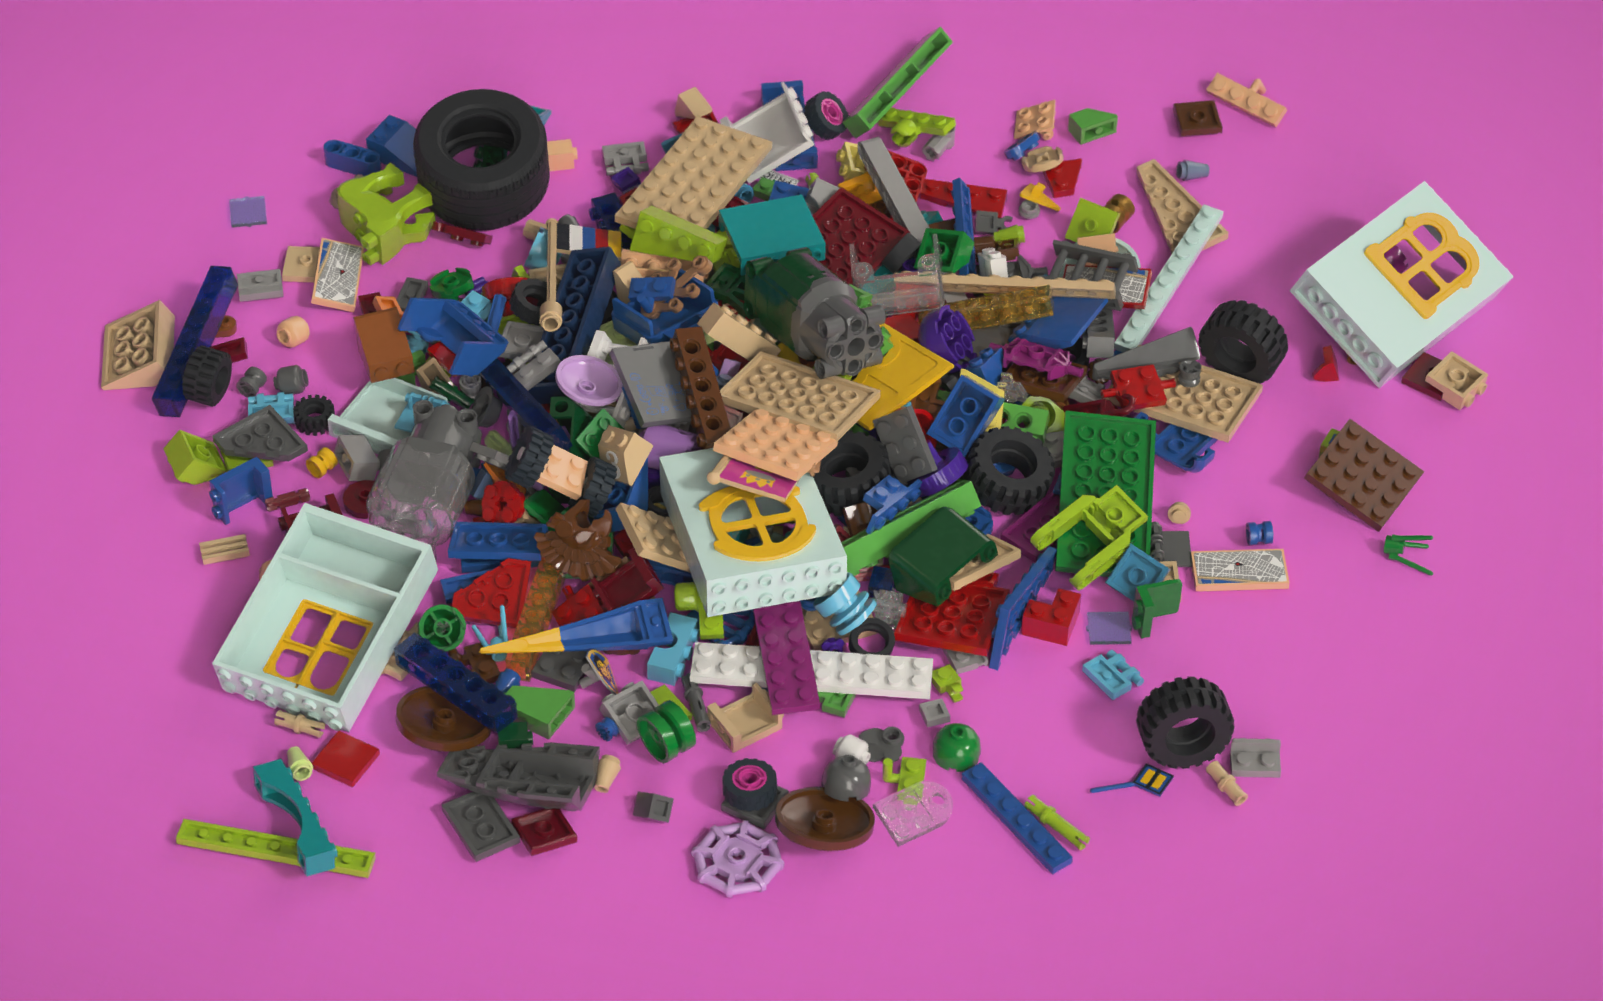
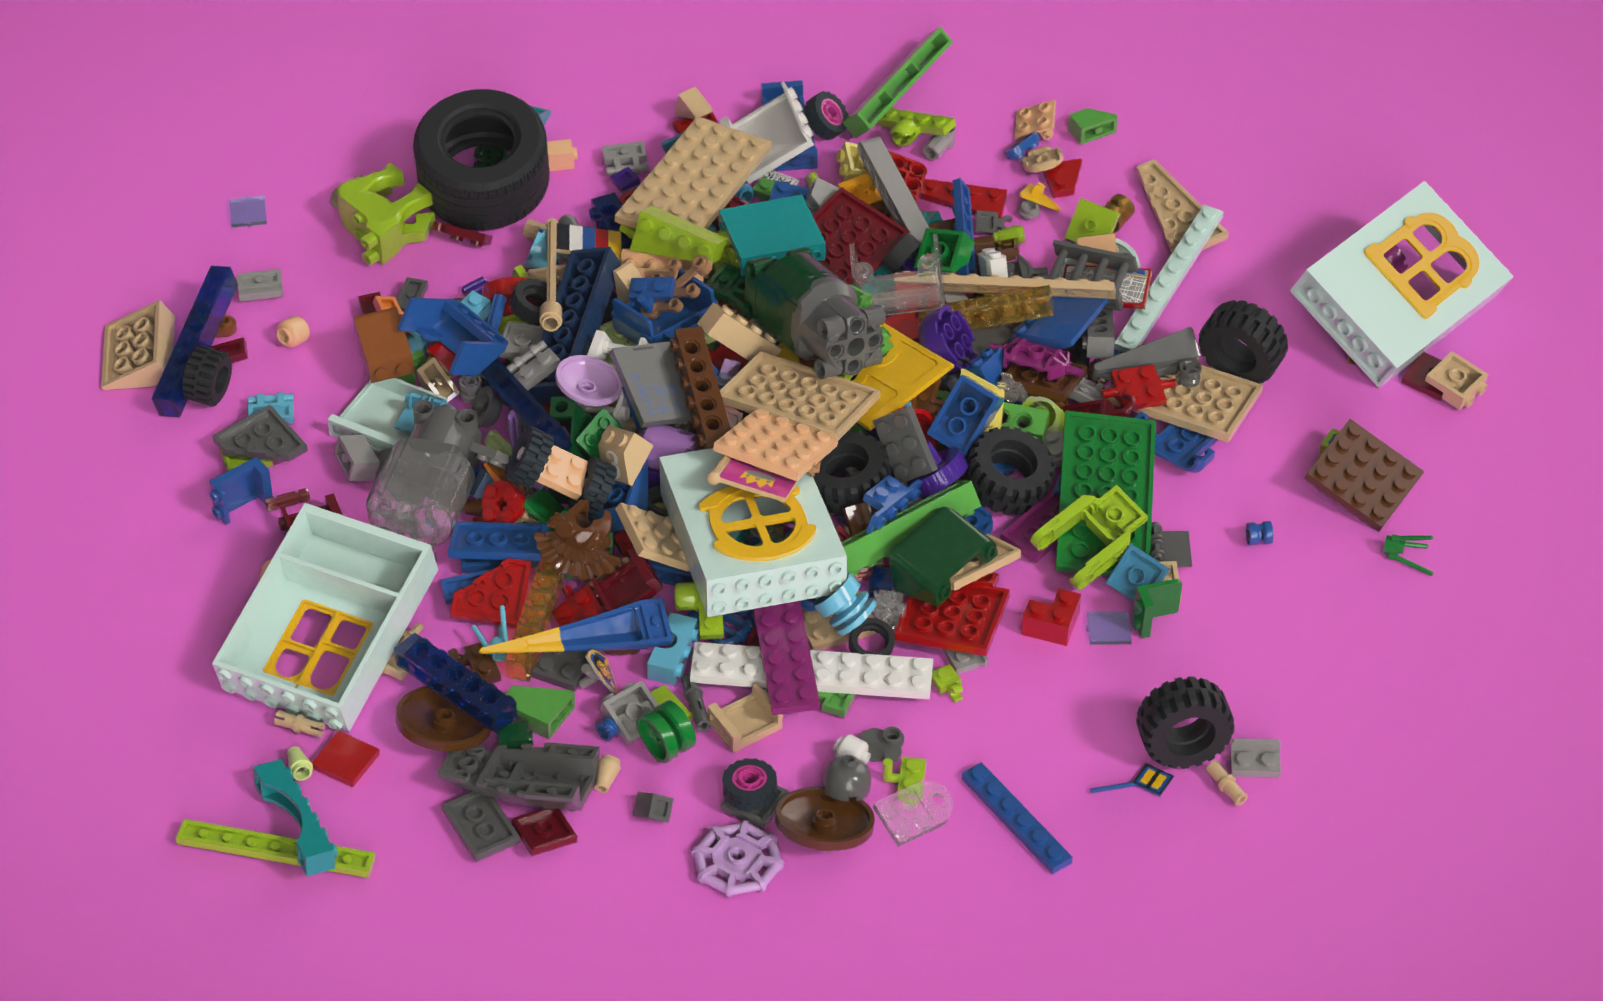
lime slope [163,430,227,485] -> none
tan tile [199,534,250,565] -> none
dark grey wheel [236,367,267,397] -> none
dark grey head [273,365,309,395] -> none
tan plate [282,246,320,282] -> none
black tyre [293,394,335,436] -> none
yellow wheel [306,447,338,478] -> none
tile [311,238,364,312] -> none
blue beam [323,140,382,176] -> none
dark red plate [342,480,389,519] -> none
blue slope [366,115,417,177] -> none
green cylinder [418,604,466,652] -> none
dark green pin [429,375,475,409] -> none
green plate [430,268,474,300] -> none
blue cone [489,668,521,705] -> none
dark purple plate [821,638,845,652] -> none
light grey plate [919,698,950,728] -> none
green cylinder [933,723,981,772] -> none
blue wing [989,546,1057,671] -> none
lime pin [1024,795,1090,850] -> none
medium azure plate [1082,650,1144,700] -> none
tan plate [1168,502,1191,524] -> none
reddish brown plate [1173,100,1223,136] -> none
sand blue cone [1176,160,1209,181] -> none
tile [1191,549,1290,591] -> none
light nougat plate [1206,73,1287,127] -> none
red tile [1312,345,1340,382] -> none

